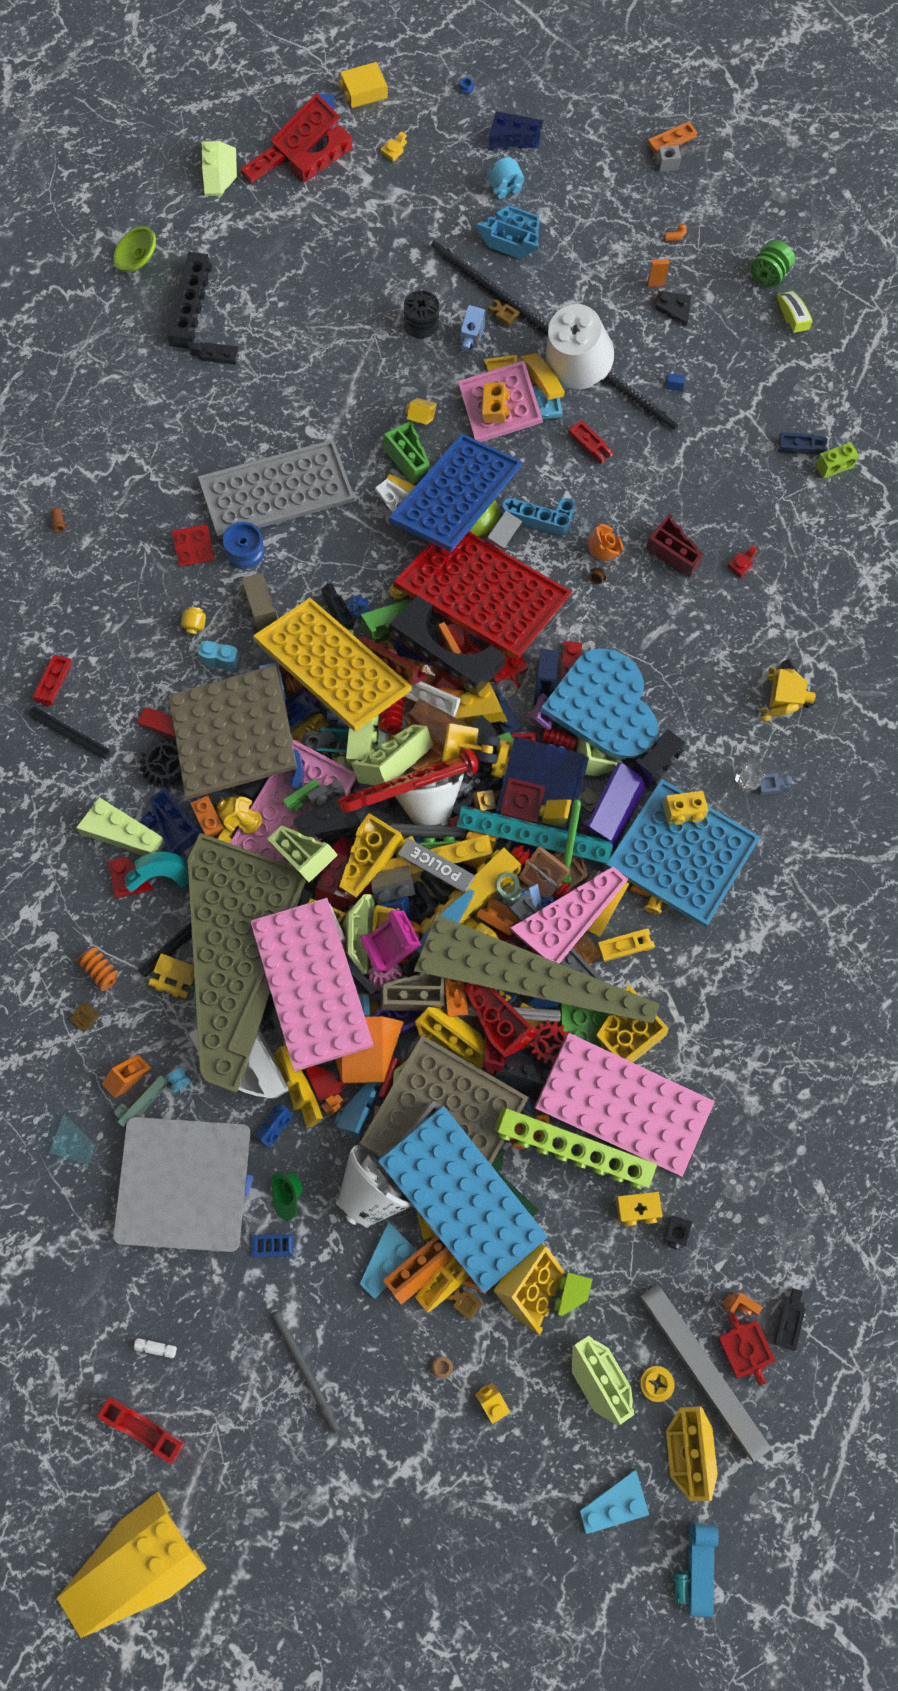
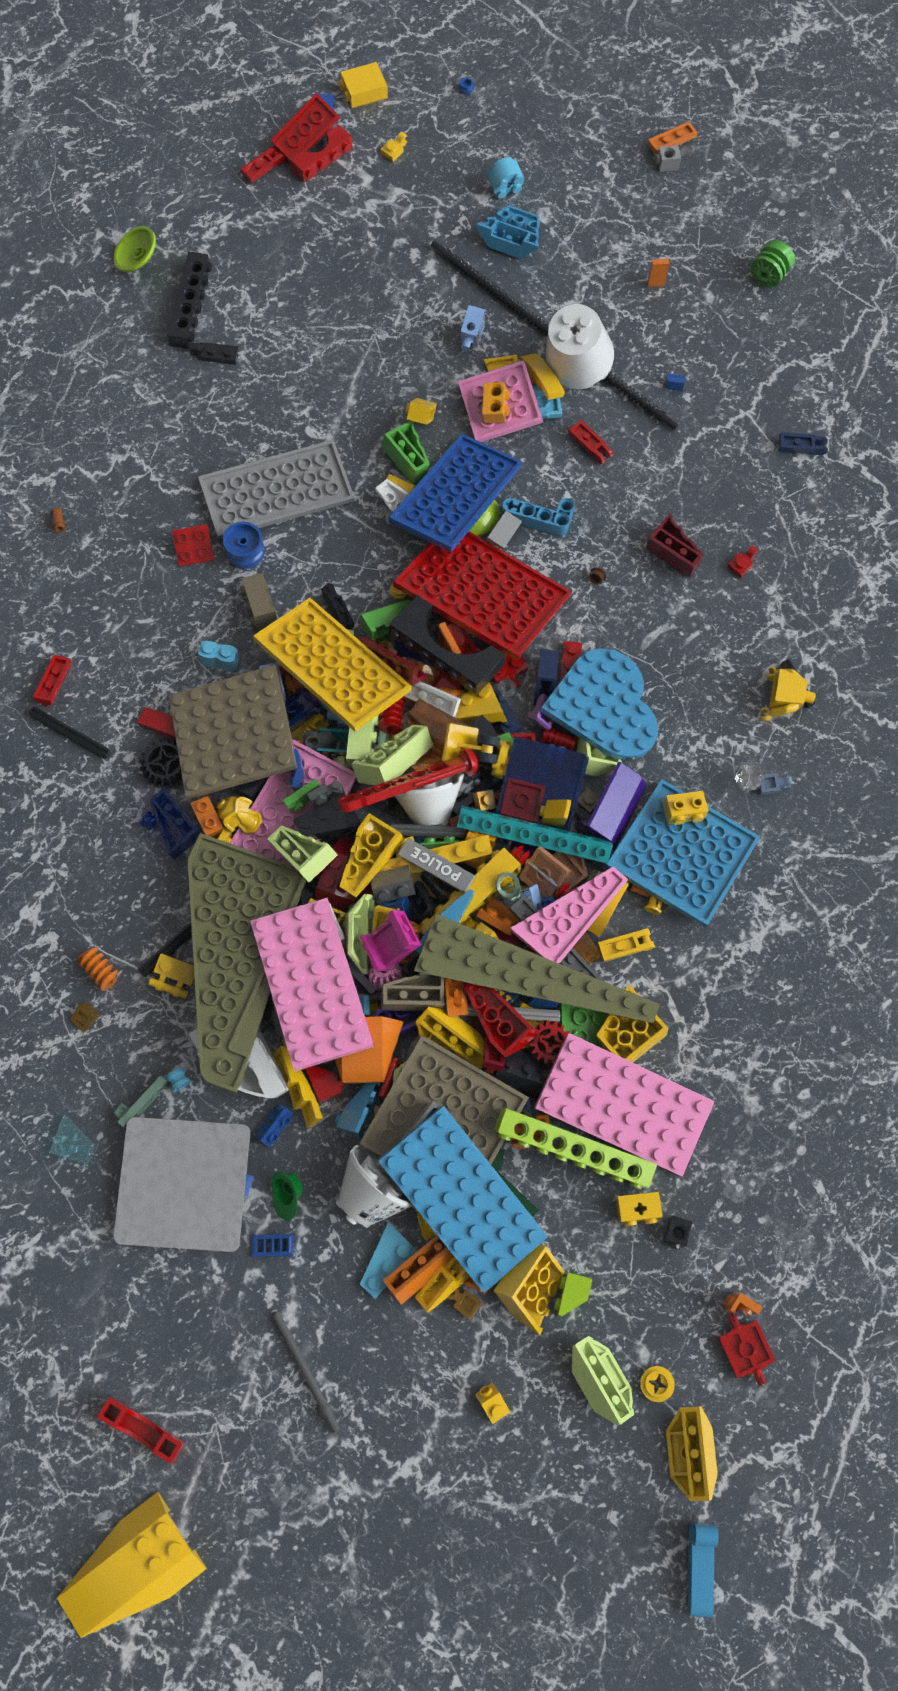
yellowish green wedge [76,797,166,856] -> none
orange slope [102,1054,151,1098] -> none
red wing [108,857,153,899] -> none
teal arch [125,852,189,892] -> none
white axle [134,1338,176,1358] -> none
yellow head [181,607,206,635] -> none
yellowish green wedge [202,141,237,196] -> none
orange plate [322,1094,344,1116] -> none
blue gear [347,594,370,618] -> none
black wheel [404,290,439,339] -> none
medium nougat plate [432,1356,453,1379] -> none
clear blue wedge [488,111,543,151] -> none
pearl gold plate [488,299,519,327] -> none
bright green piece [562,799,581,887] -> none
medium azure wing [579,1469,649,1534] -> none
orange cylinder [587,524,623,561] -> none
black wedge [632,729,686,788] -> none
light grey beam [640,1284,771,1463] -> none
black wing [655,291,691,326] -> none
orange arm [665,223,687,241] -> none
teal pin [673,1572,690,1604] -> none
black hinge [774,1288,805,1351] -> none
slope [776,291,813,333] -> none
lime brick [815,442,859,479] -> none

